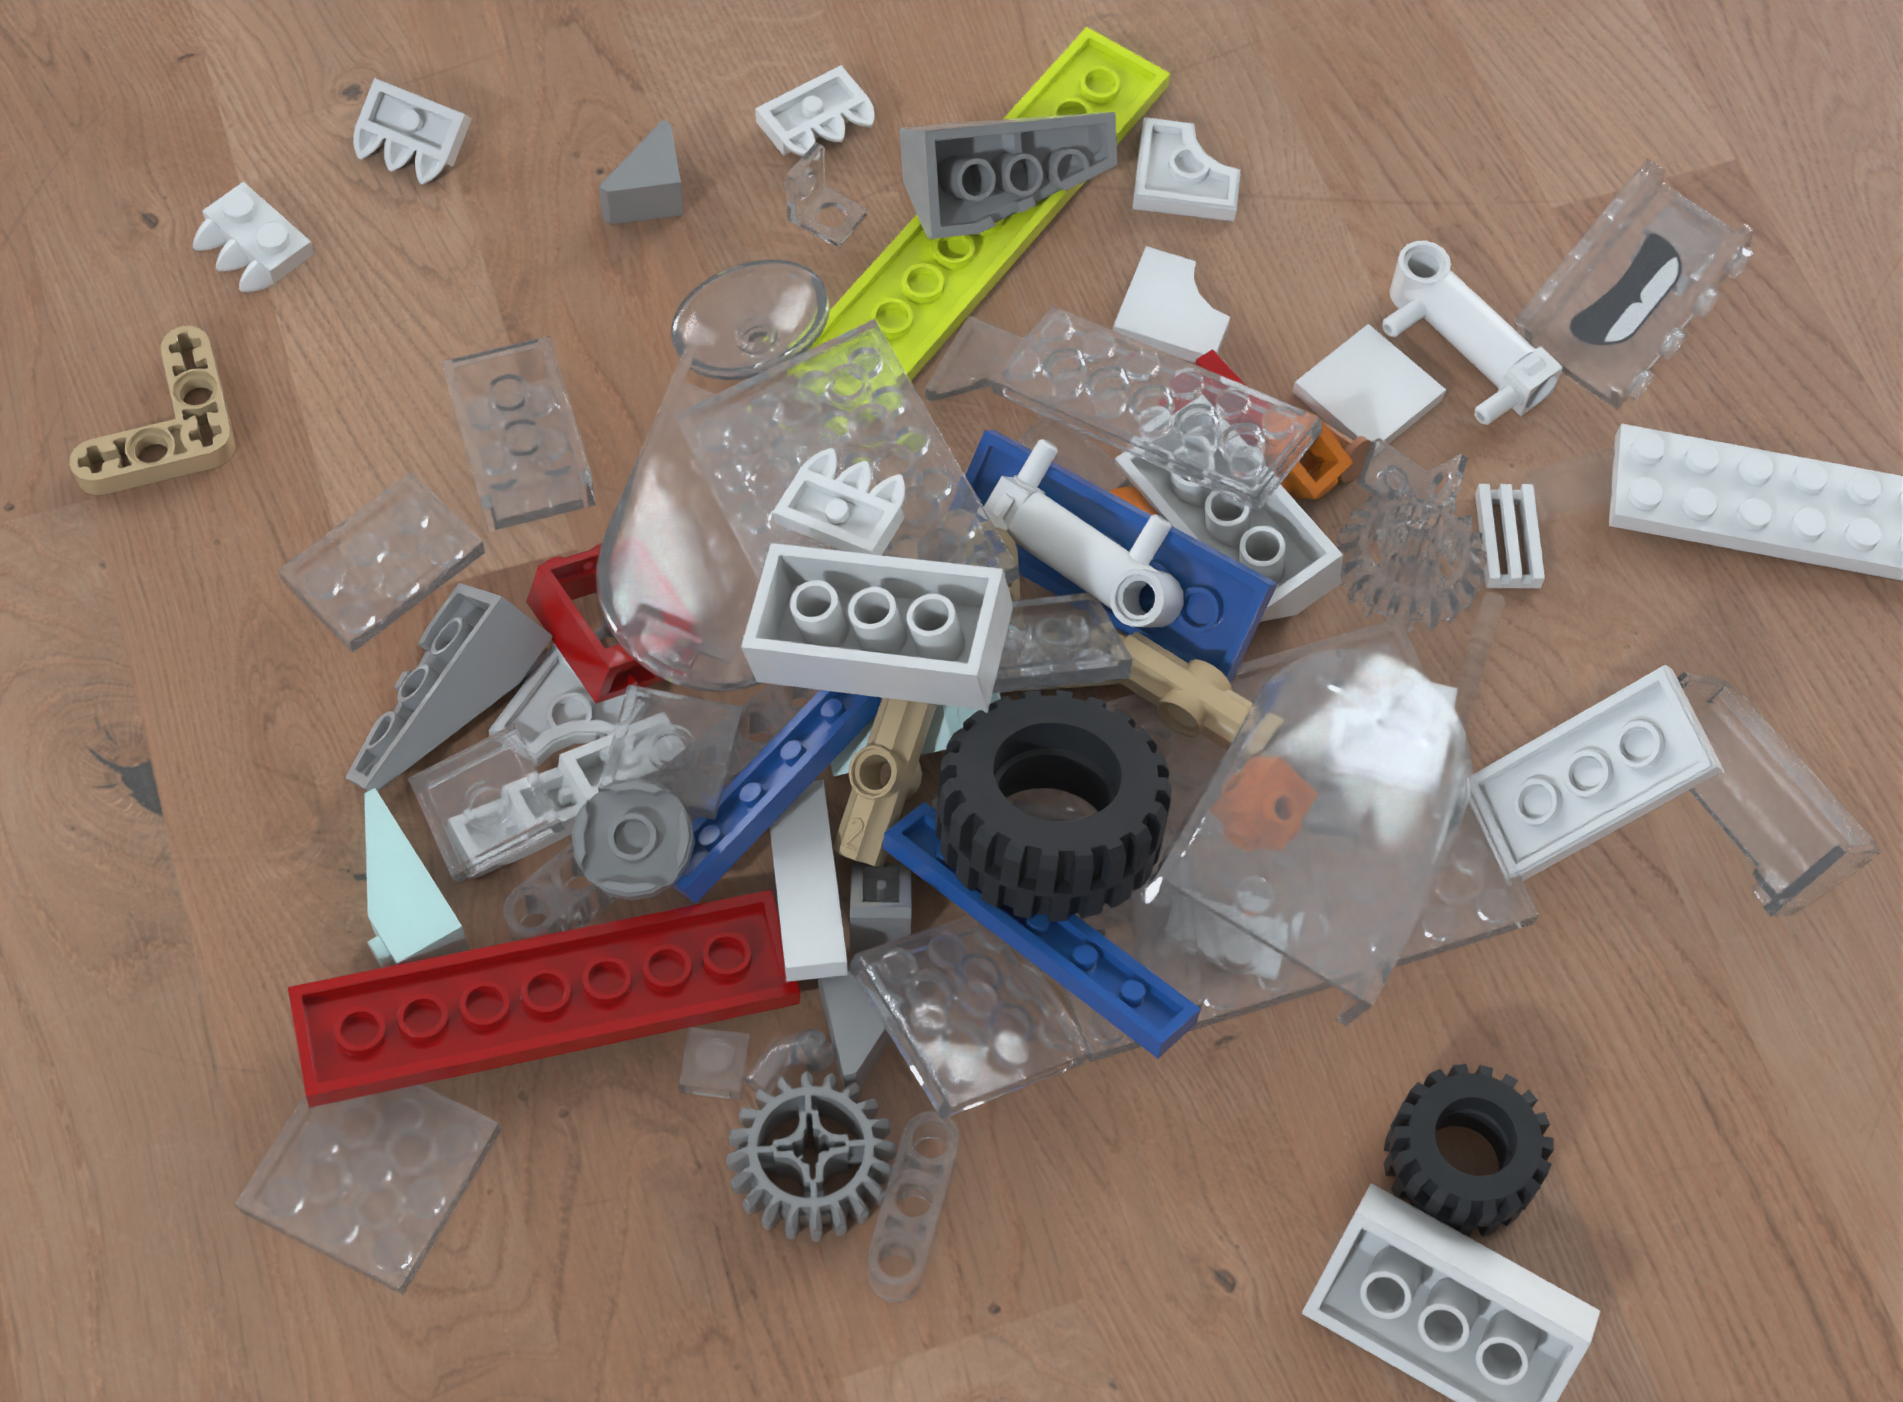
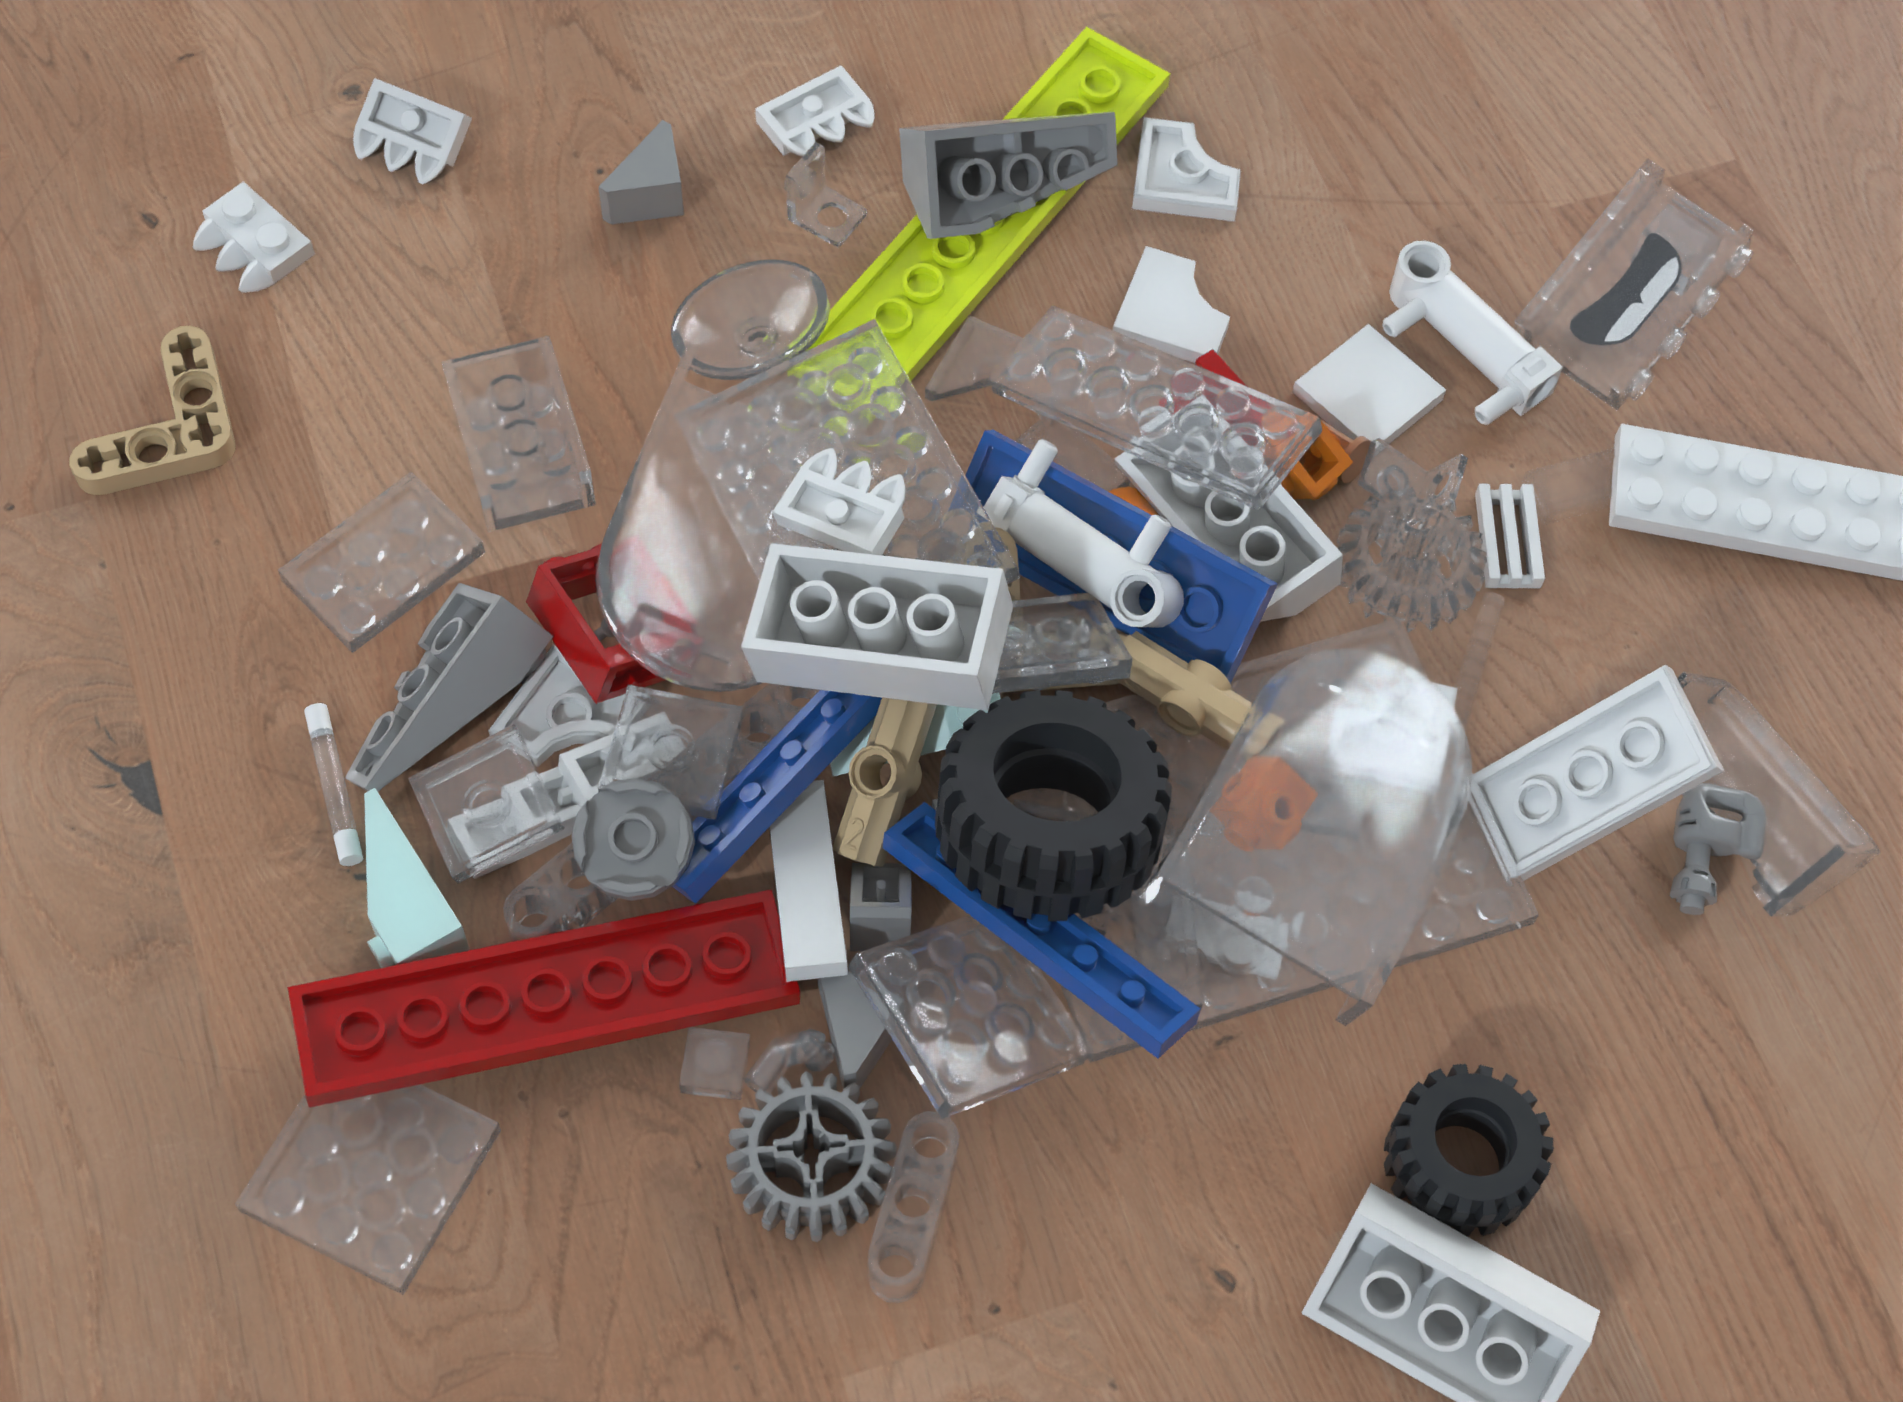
none -> clear bar [304,703,363,866]
none -> light grey piece [1669,783,1766,915]

